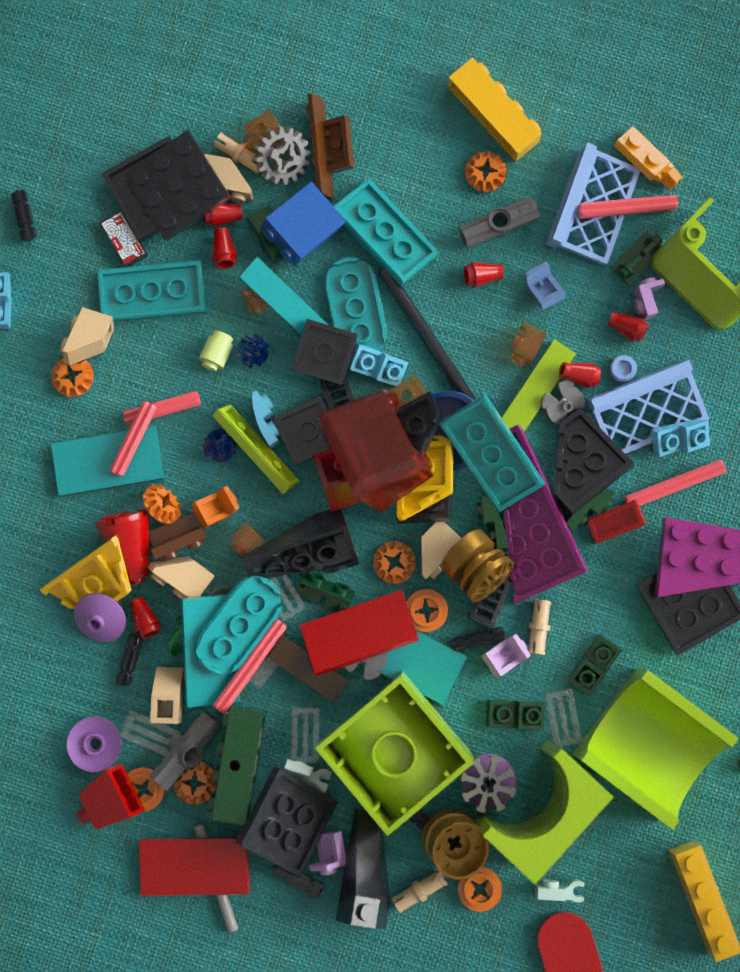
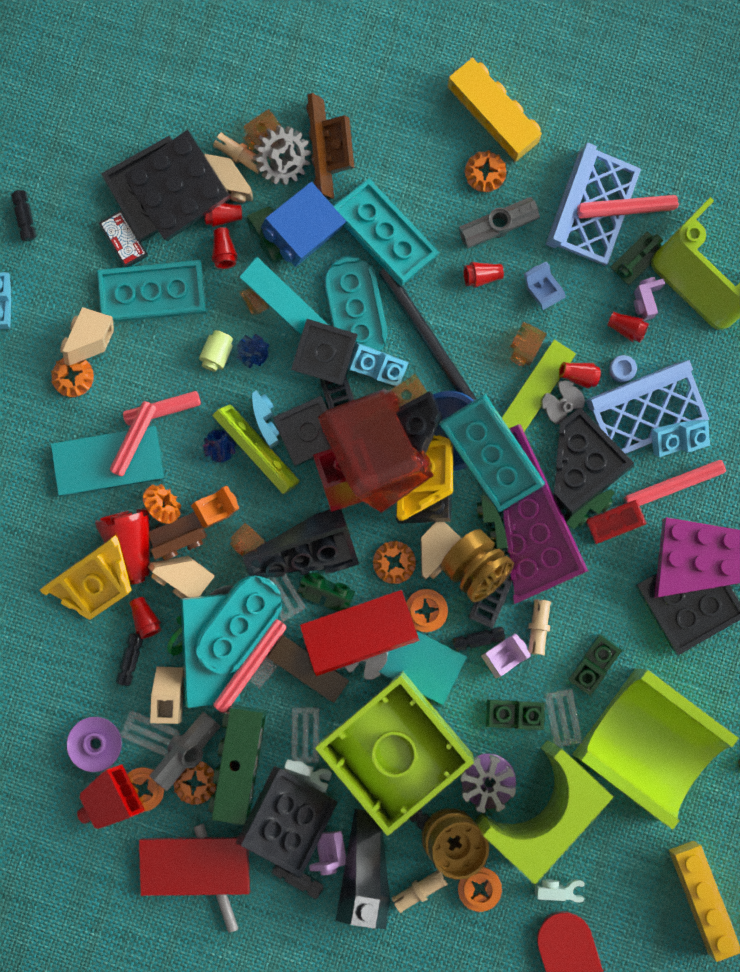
medium lavender dish [74,593,126,642] -> none
light orange hinge [614,127,682,190] -> none

